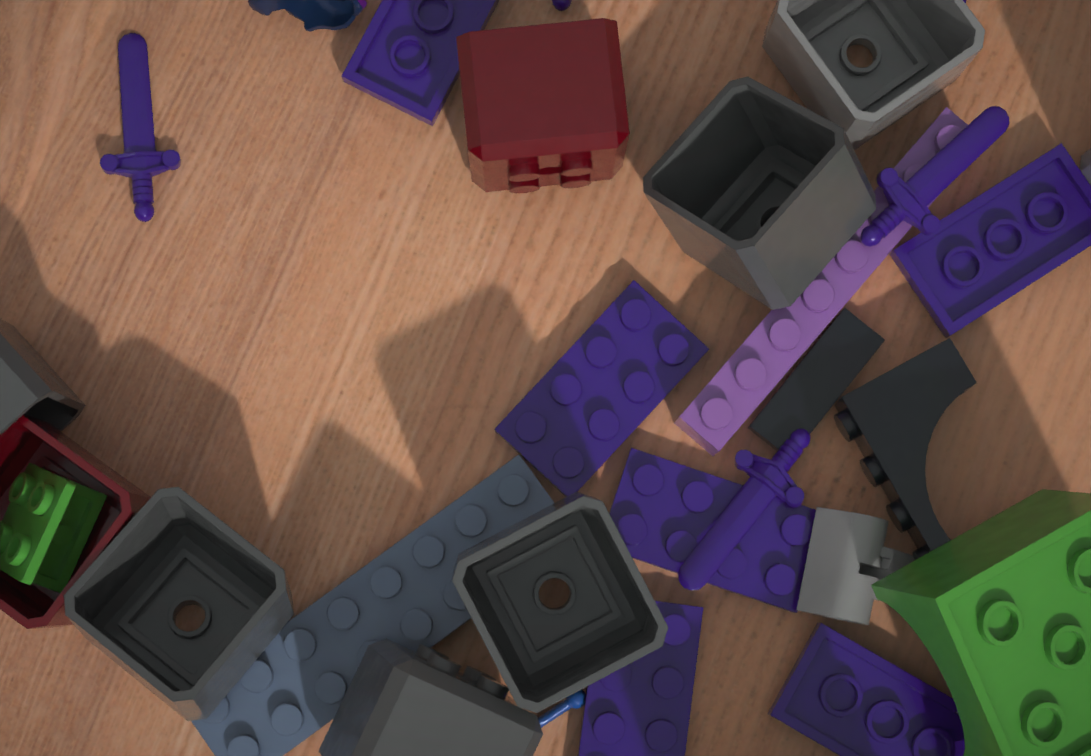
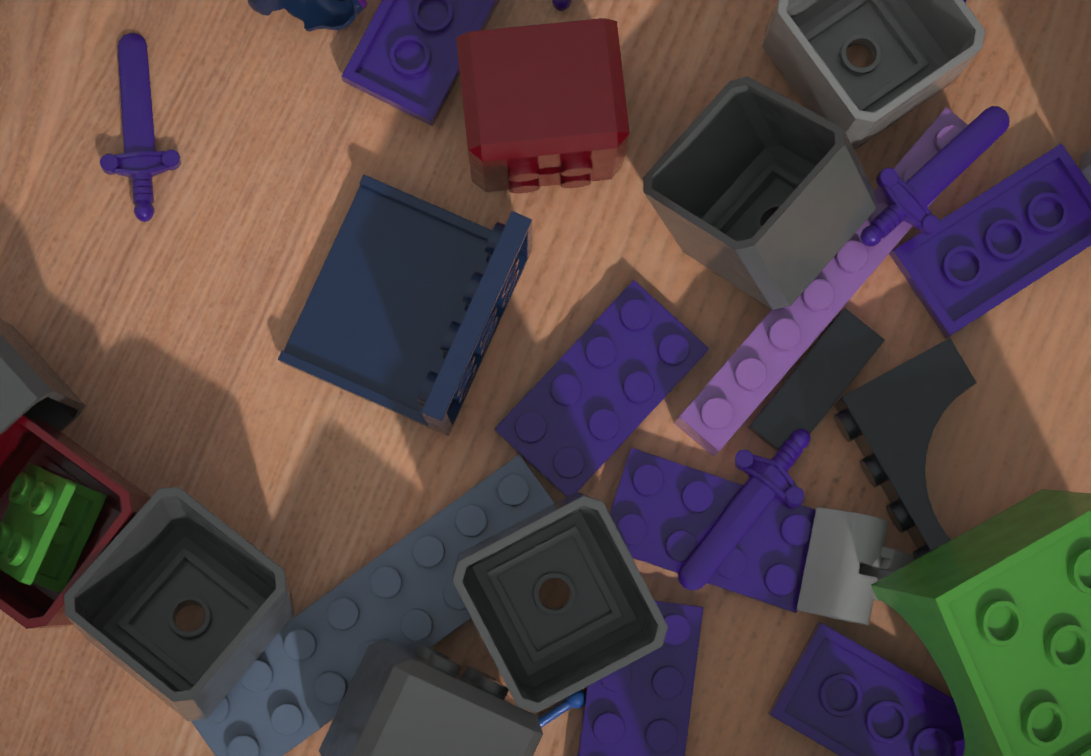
none -> dark blue bracket [278,174,532,436]

